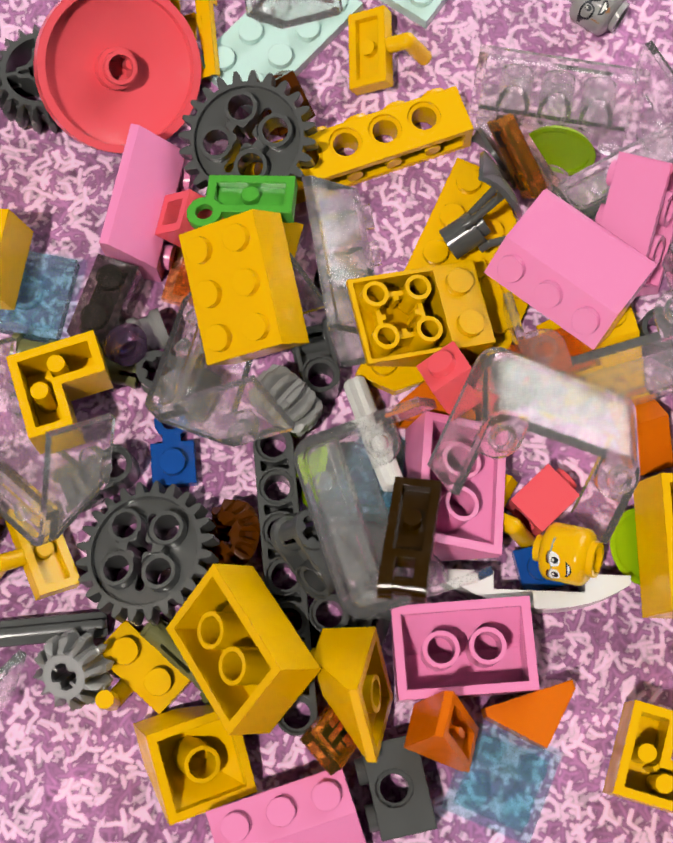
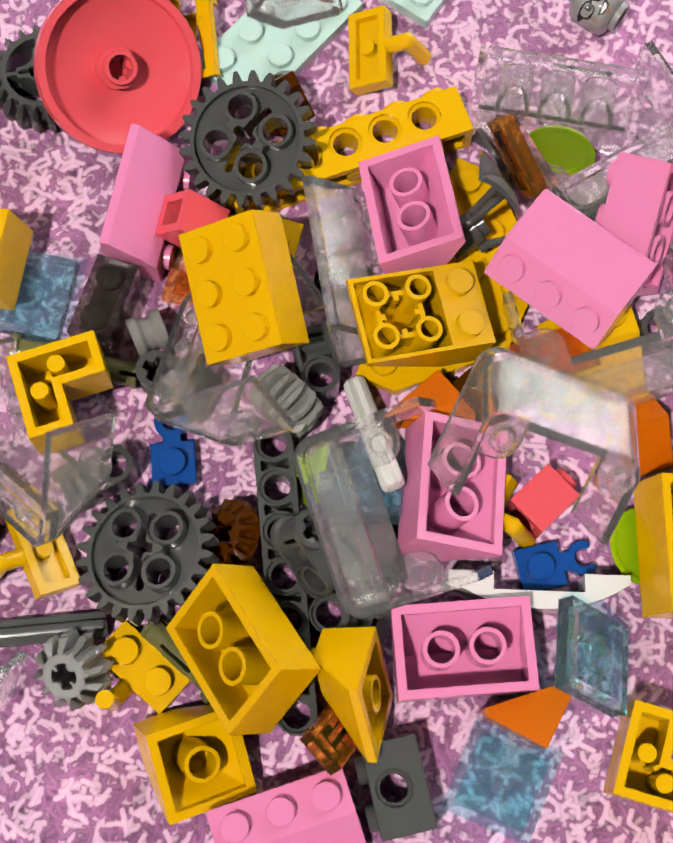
clear purple plate [103,323,147,366] -> none
bright green hinge [187,175,298,229] -> none
dark brown plate [377,476,442,603] -> none
orange slope [404,690,479,772] -> none
coral brick [416,340,493,424] -> none
yellow head [532,522,604,586] -> none
none -> bright pink slope [358,135,466,274]
none -> clear light blue plate [554,595,628,717]

